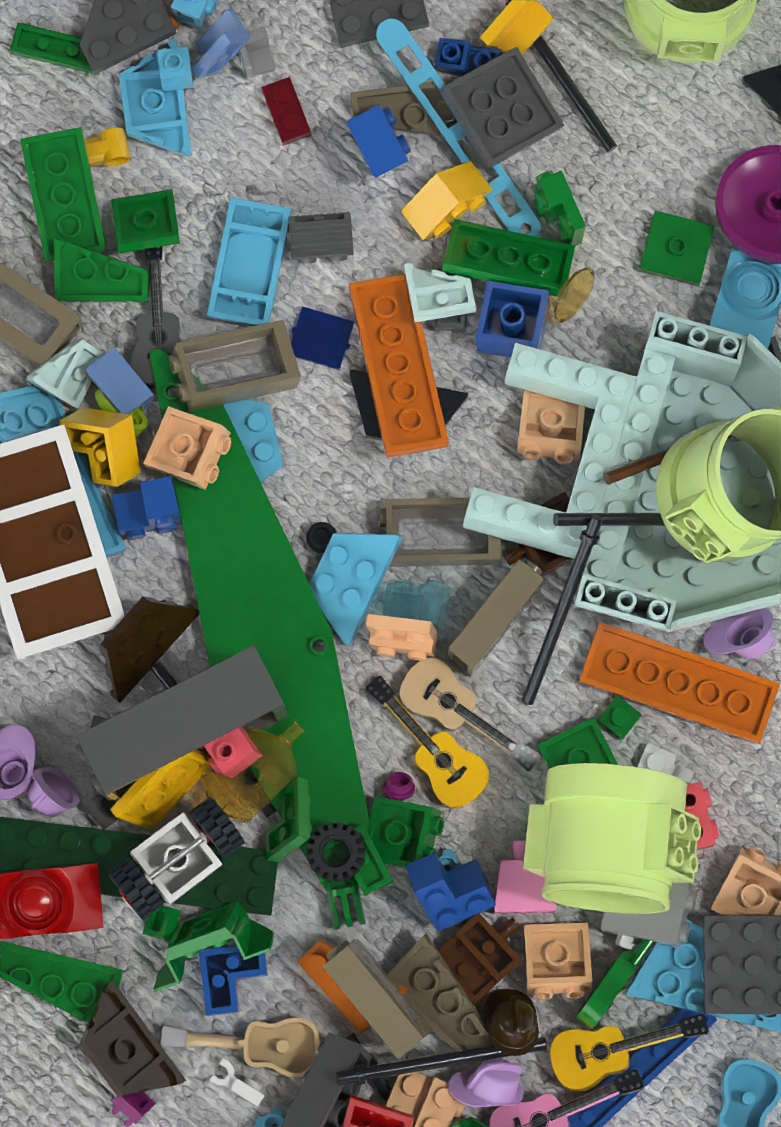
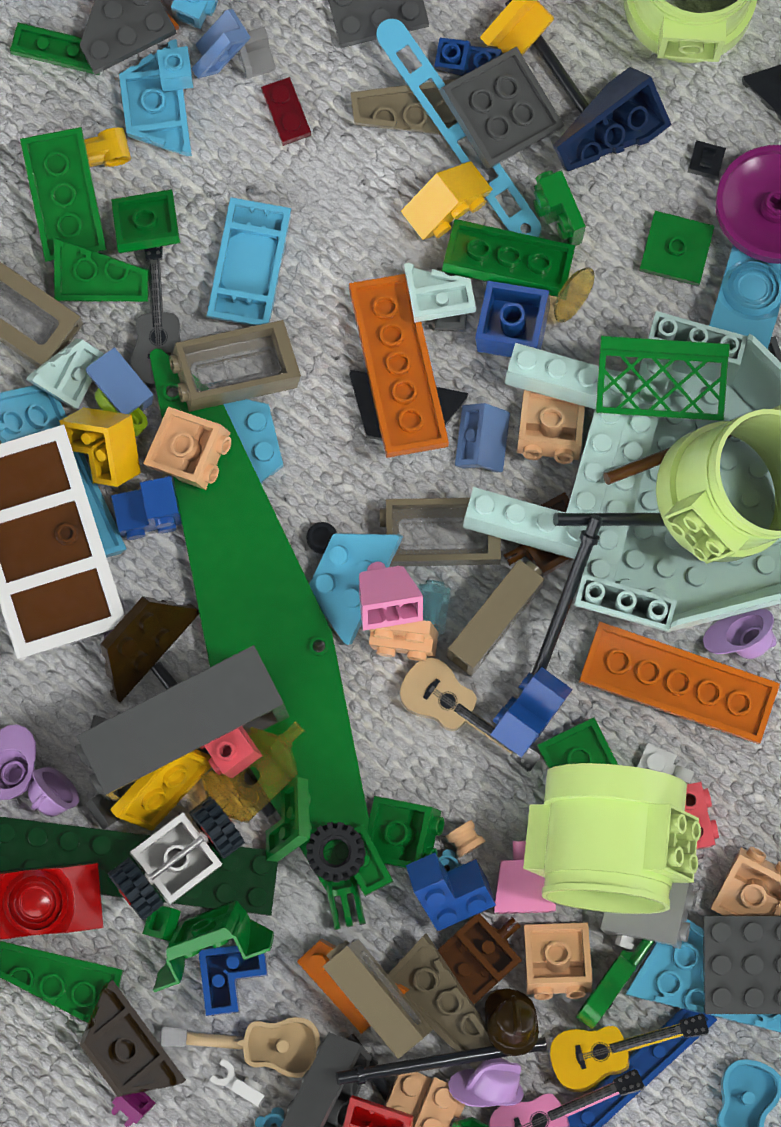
dark grey brick [288,212,354,264] -> none
clear blue piece [291,306,354,371] -> none
blue brick [346,103,411,178] -> none
yellow piece [366,676,489,809] -> none
magenta plate [383,772,415,801] -> none
green plate [597,695,642,740] -> none
none -> bright pink torso [359,562,423,631]
none -> light nougat wheel [445,820,485,858]
none -> medium blue panel [455,403,510,473]
none -> blue brick [490,667,573,758]
none -> dark blue wedge [553,67,672,172]
none -> green fence [596,336,730,421]
none -> black tile [688,140,726,180]

